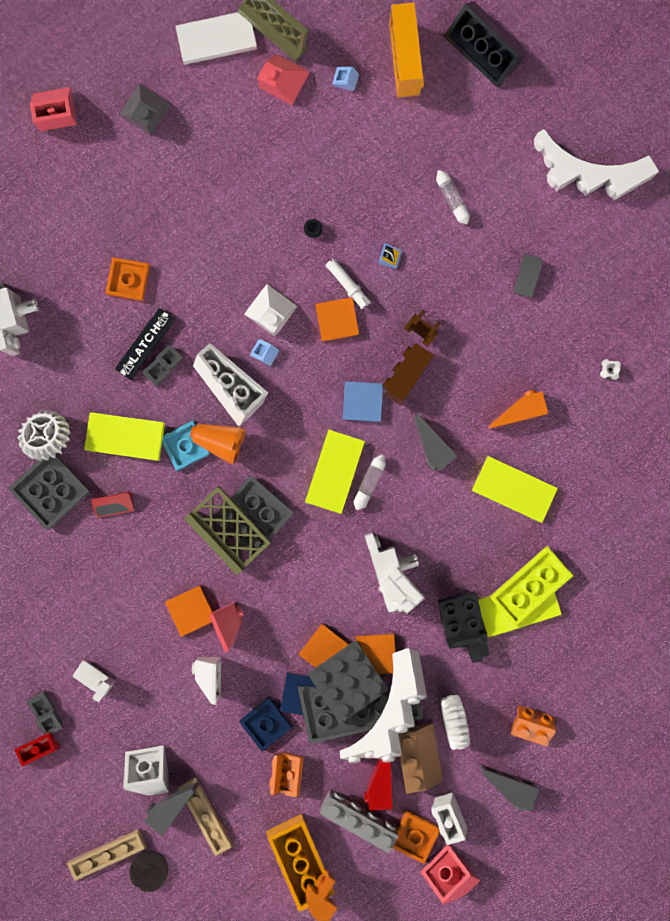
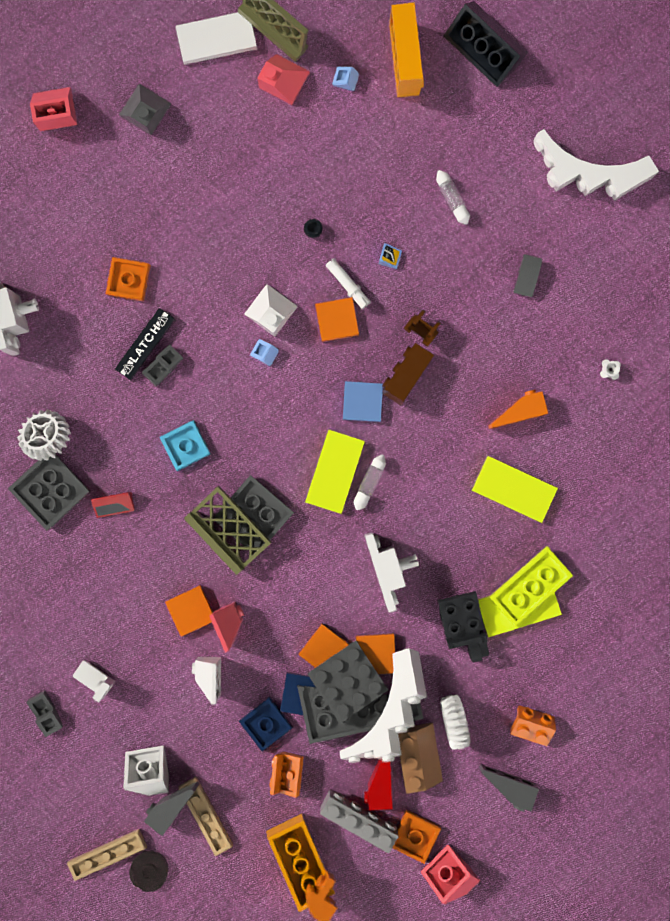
red slope [14,732,61,767] -> none
neon yellow tile [84,412,165,461] -> none
orange cone [190,423,246,464] -> none
white wedge [193,343,268,427] -> none
white brick [379,566,424,613] -> none
dark grey slope [413,413,457,472] -> none
white brick [431,792,467,845] -> none

